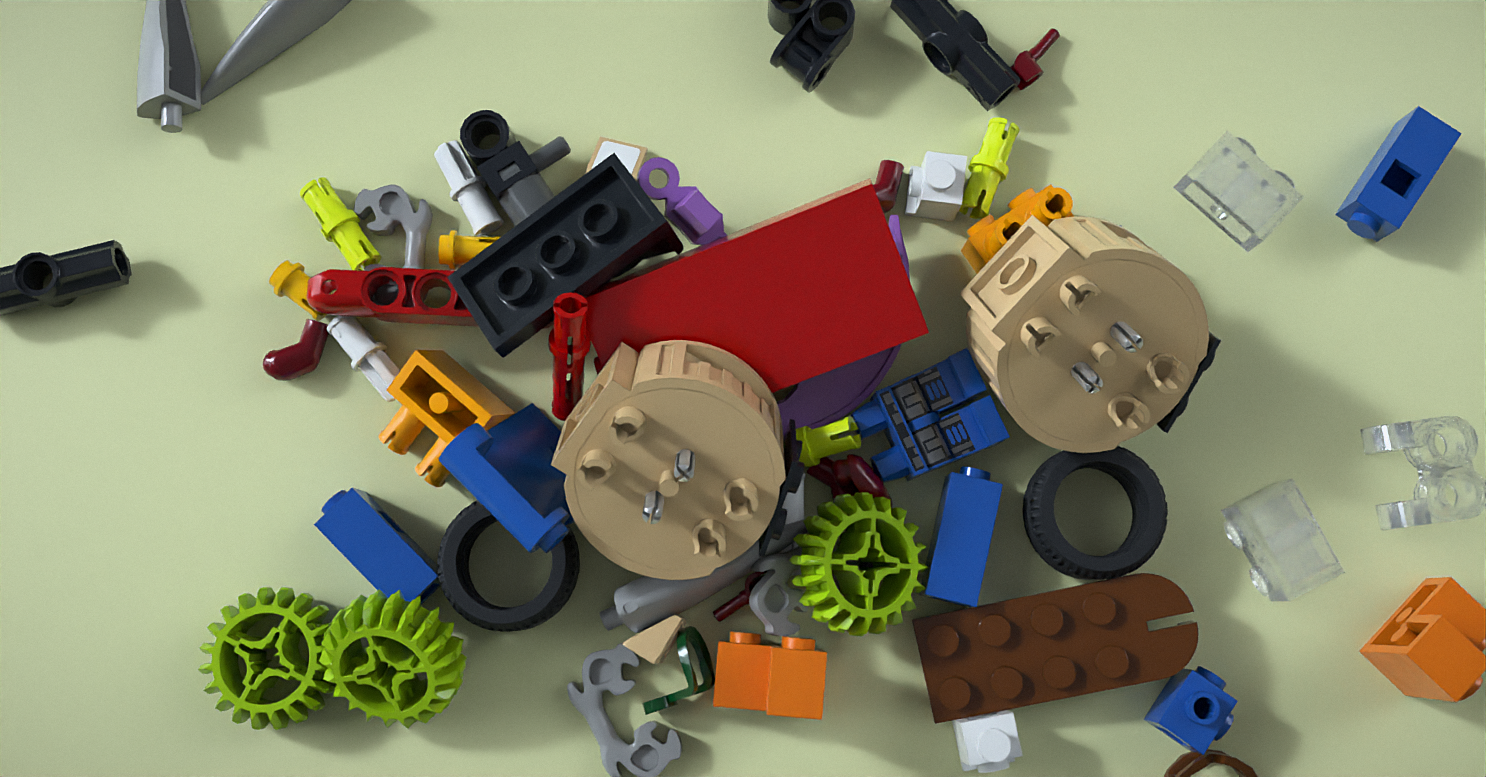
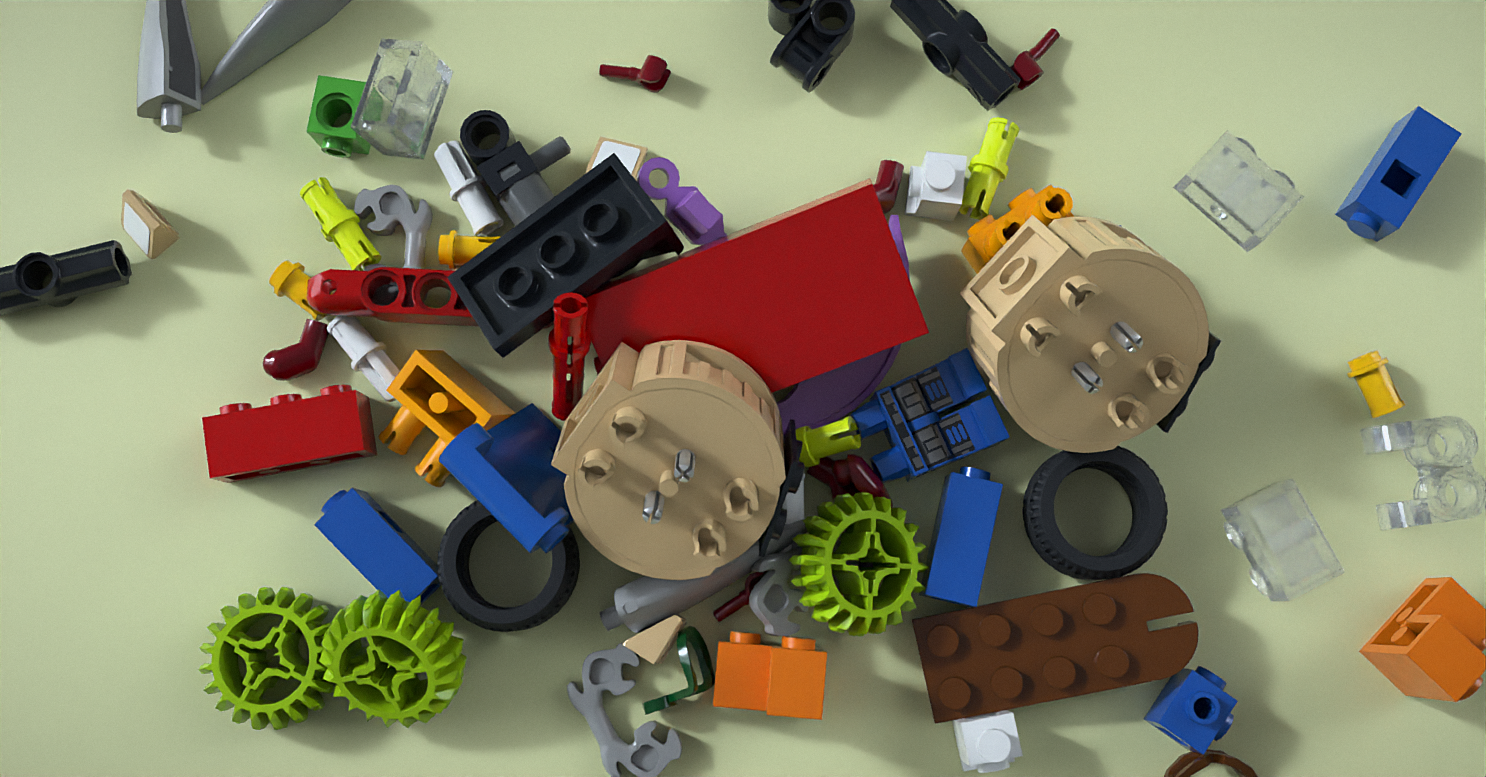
none -> tan slope [121,189,179,259]
none -> red brick [202,384,378,483]
none -> bright green brick [306,75,380,158]
none -> clear brick [350,38,453,160]
none -> dark red hand [599,55,671,93]
none -> yellow pin [1347,350,1405,418]

